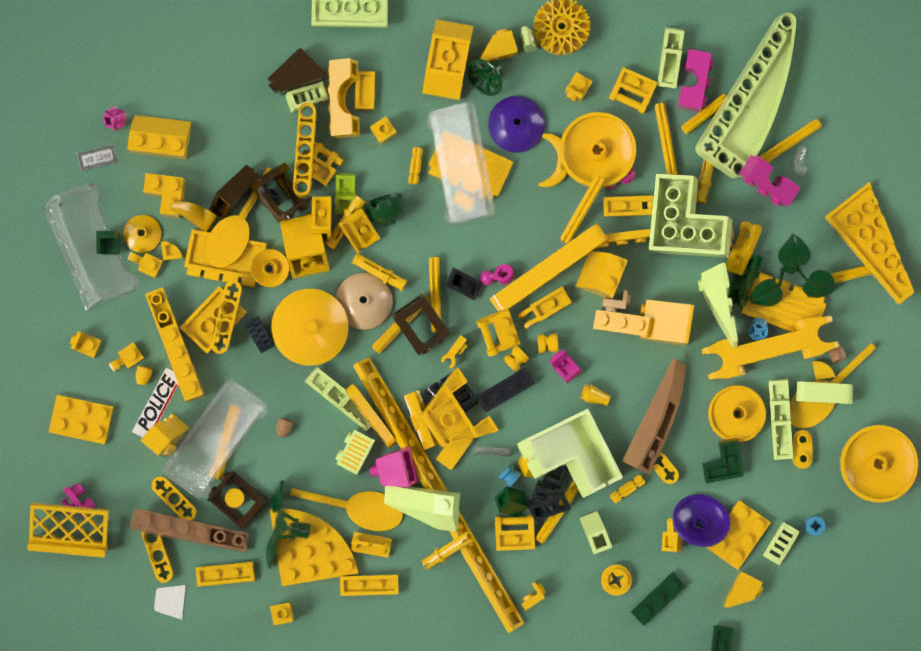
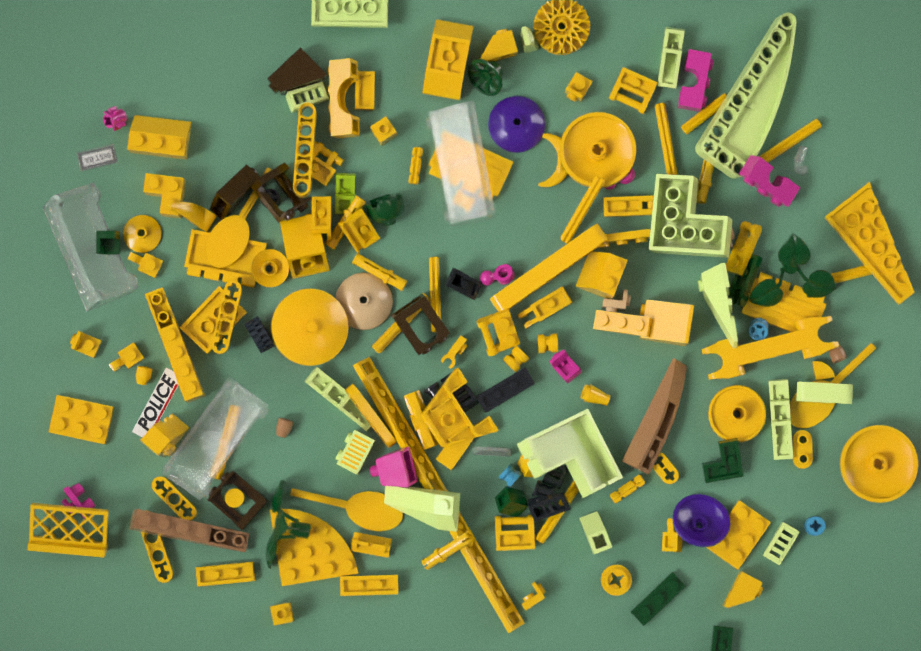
white sticker [154,585,186,620] -> none
yellow tile [161,241,183,261] -> none

